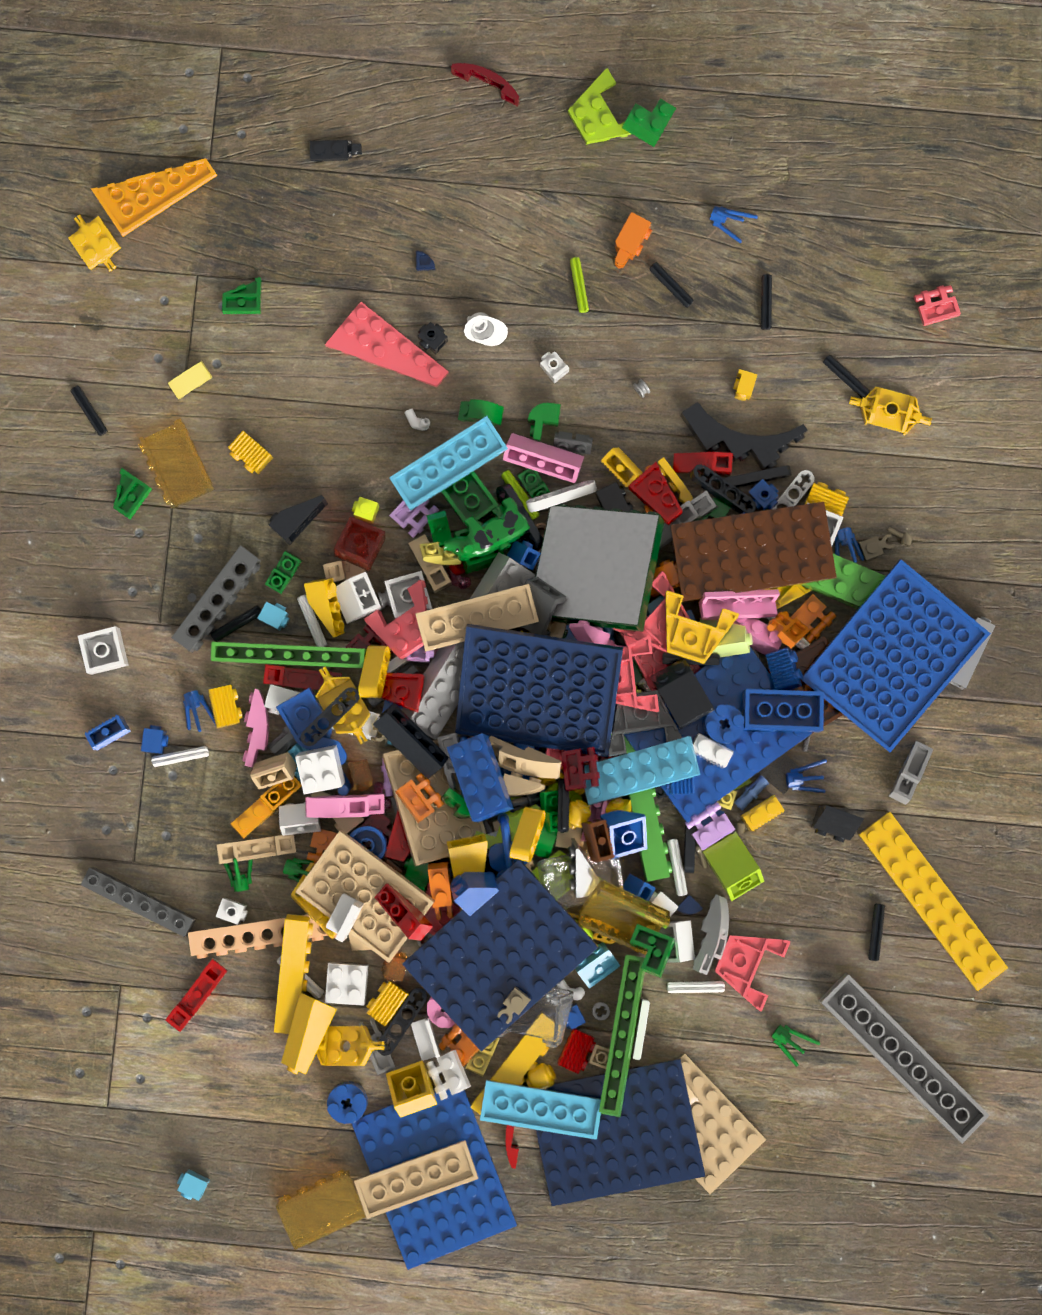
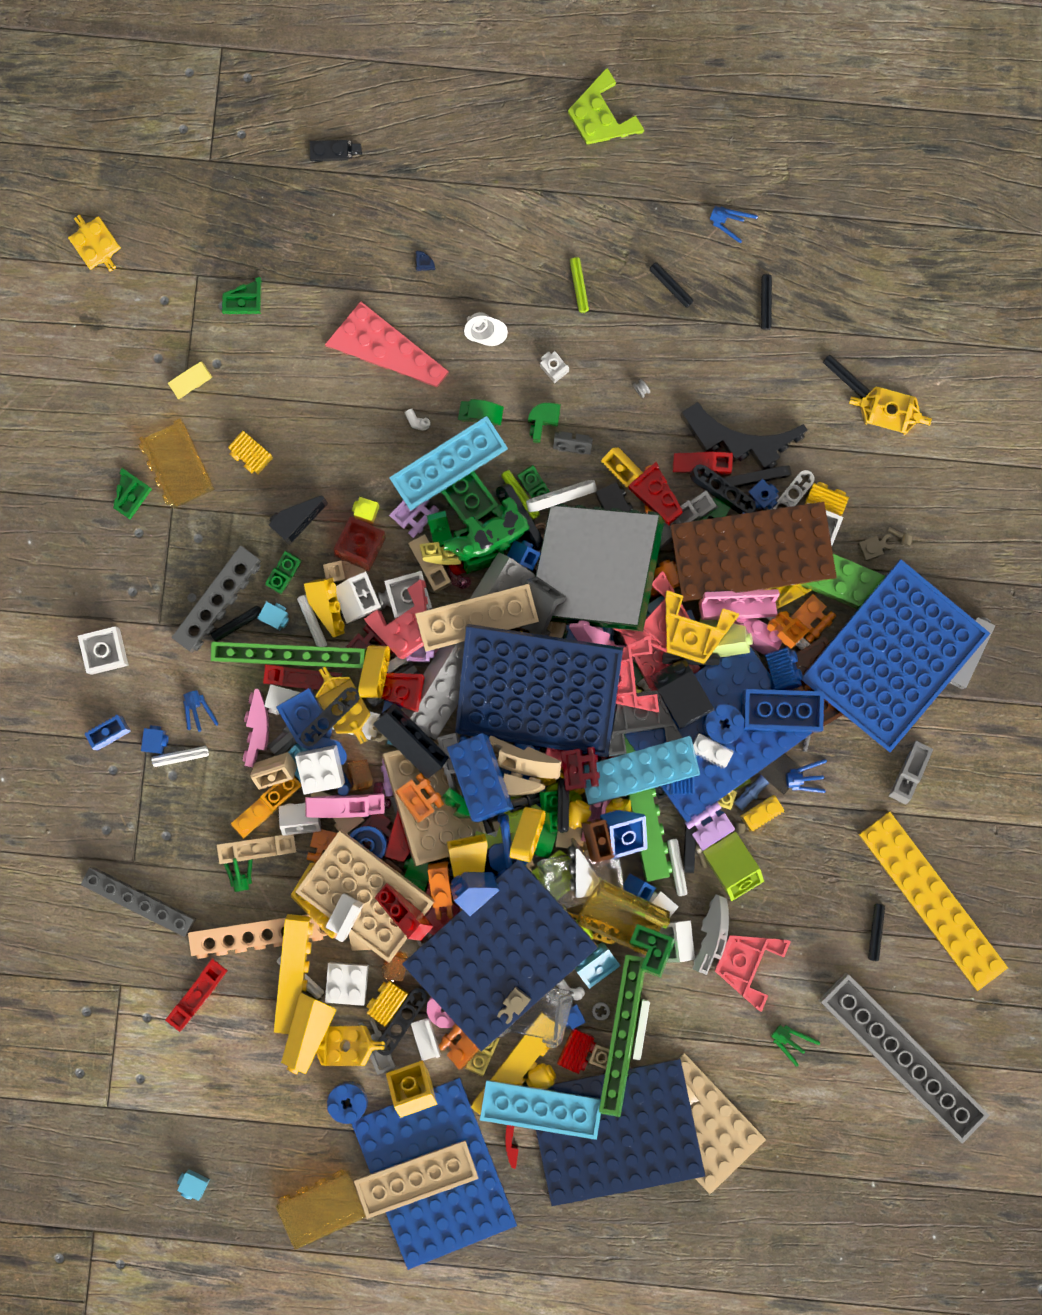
black axle [70,385,108,436] -> none
light orange wing [91,158,217,237] -> none
yellow brick [208,685,242,728] -> none
white brick [216,898,248,925] -> none
green plant [283,858,314,882] -> none
black brick [418,322,448,355] -> none
white plate [426,1050,471,1100] -> none
dark red slope [451,63,519,107] -> none
bright pink brick [503,433,584,483] -> none
orange hinge [614,212,652,269] -> none
green brick [622,98,676,147] -> none
yellow hinge [657,457,693,504] -> none
white axle [667,981,725,993] -> none
dark blue tile [677,895,703,914] -> none
yellow brick [733,369,758,401] -> none
black slope [811,805,864,843] -> none
blue plant [834,527,865,563] -> none
coral plate [914,285,961,326] -> none

